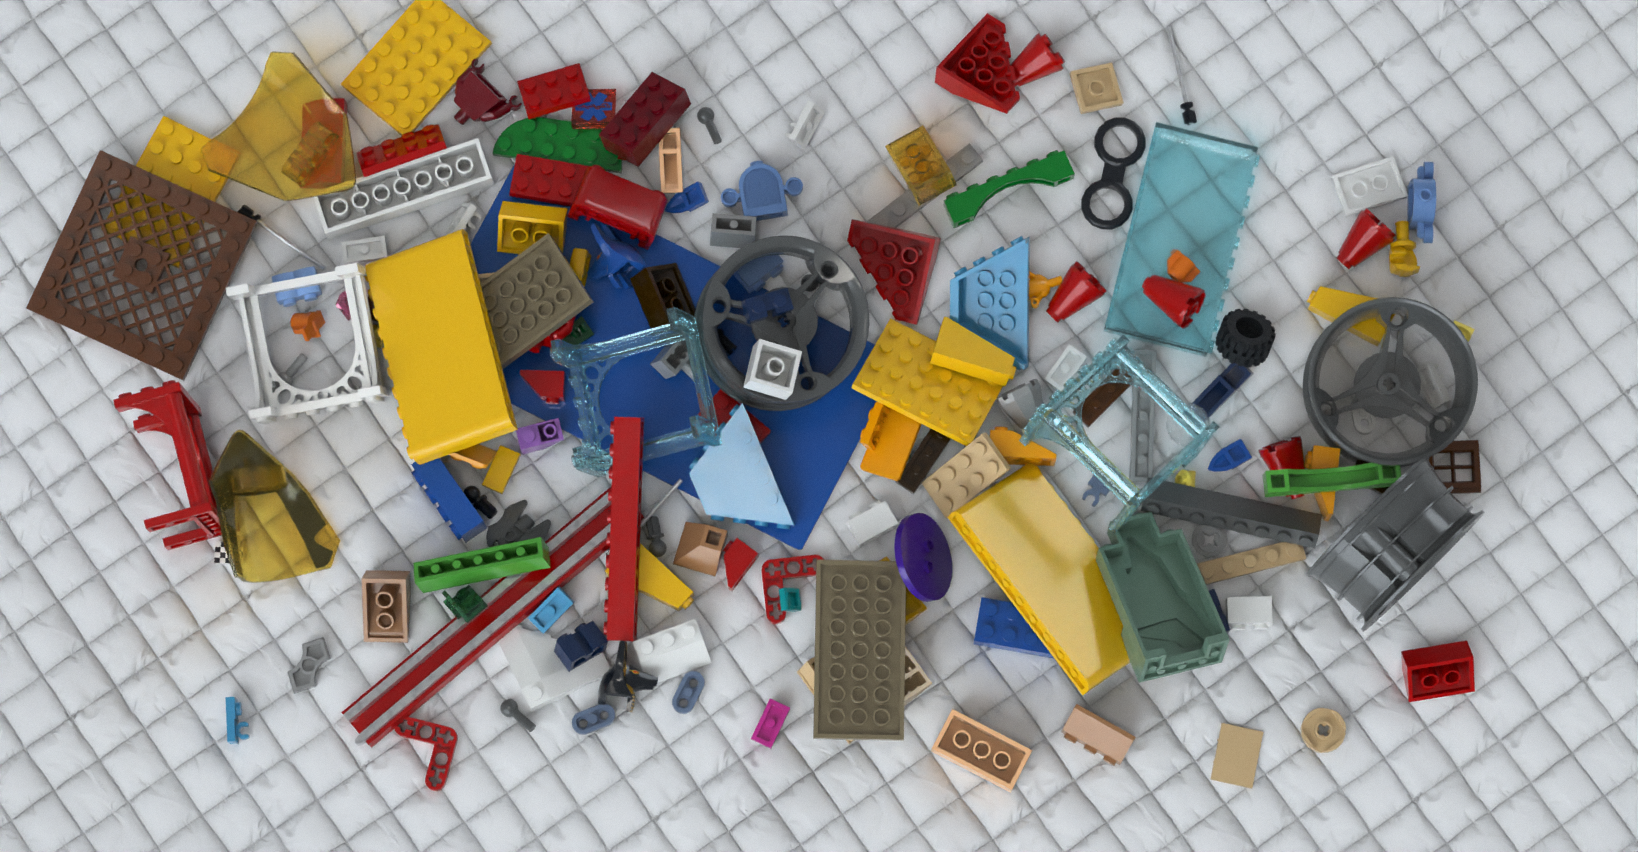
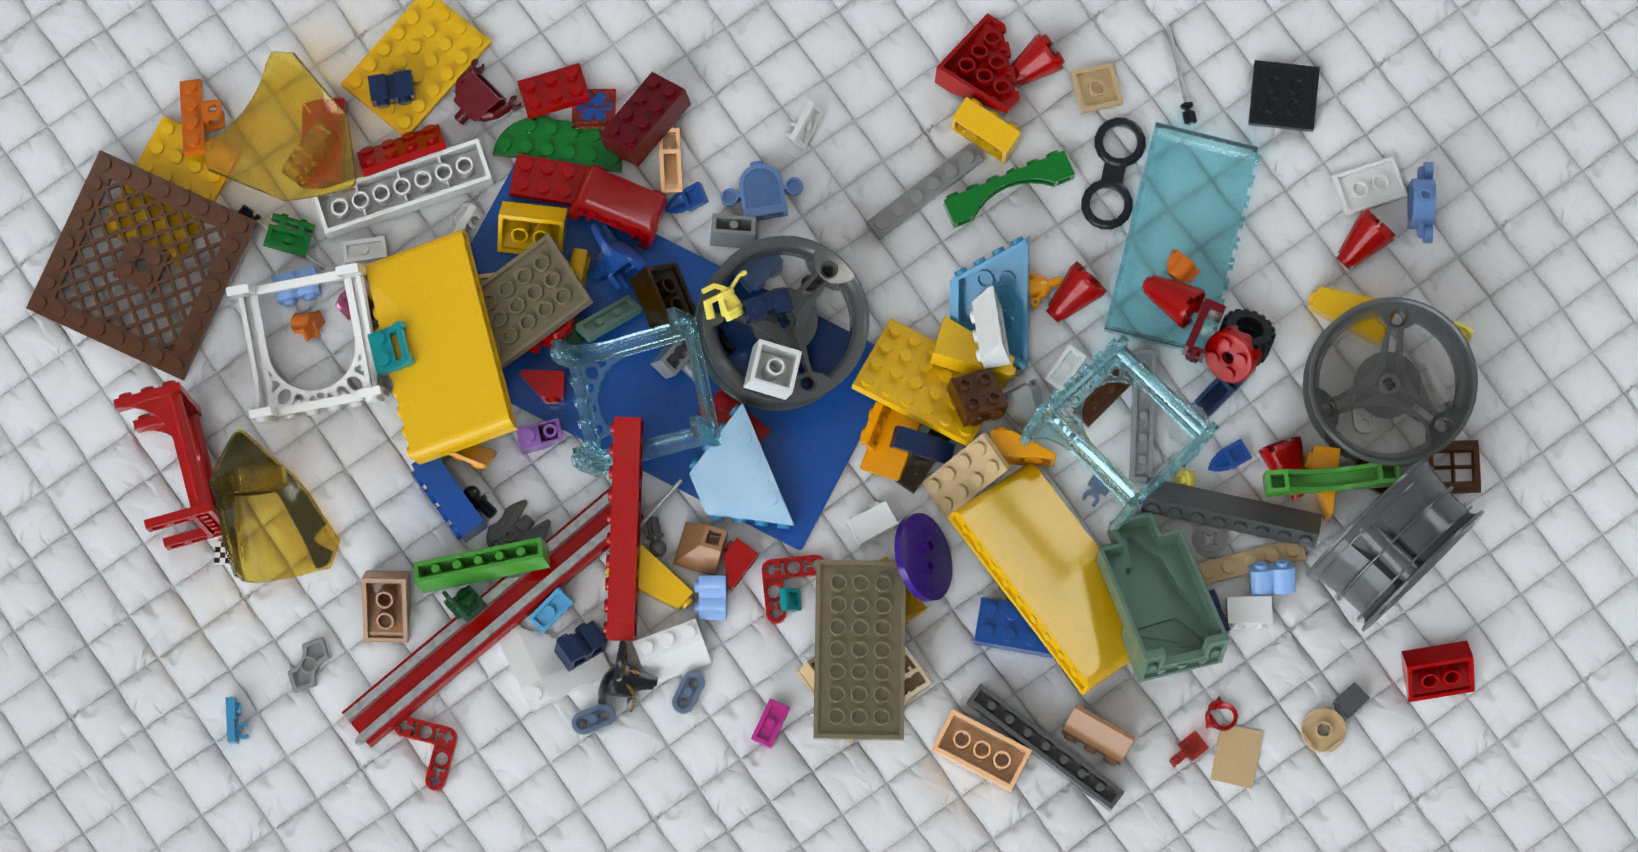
light grey bar [275,353,308,390] -> none
yellow tile [482,445,521,494] -> none
dark grey bar [500,699,536,732] -> none
dark grey bar [697,107,722,144] -> none
red slope [847,219,941,325] -> none
clear yellow brick [885,125,957,206] -> none
yellow piece [1389,221,1420,277] -> none
none -> orange plate [179,79,225,157]
none -> green plate [263,213,315,258]
none -> teal plate [367,321,415,377]
none -> dark blue brick [368,70,416,109]
none -> sand green plate [576,295,642,343]
none -> light blue brick [695,575,726,620]
none -> light yellow piece [701,270,747,322]
none -> dark blue slope [890,425,956,464]
none -> reddish brown brick [947,368,1008,427]
none -> yellow brick [951,97,1021,164]
none -> dark grey brick [967,683,1125,812]
none -> white slope [970,286,1011,369]
none -> clear red plate [1169,730,1209,768]
none -> dark red panel [1182,298,1226,363]
none -> red plate [1204,325,1262,383]
none -> red piece [1205,697,1238,731]
none -> black plate [1248,60,1320,132]
none -> light blue brick [1248,559,1296,596]
none -> dark grey brick [1333,682,1370,719]

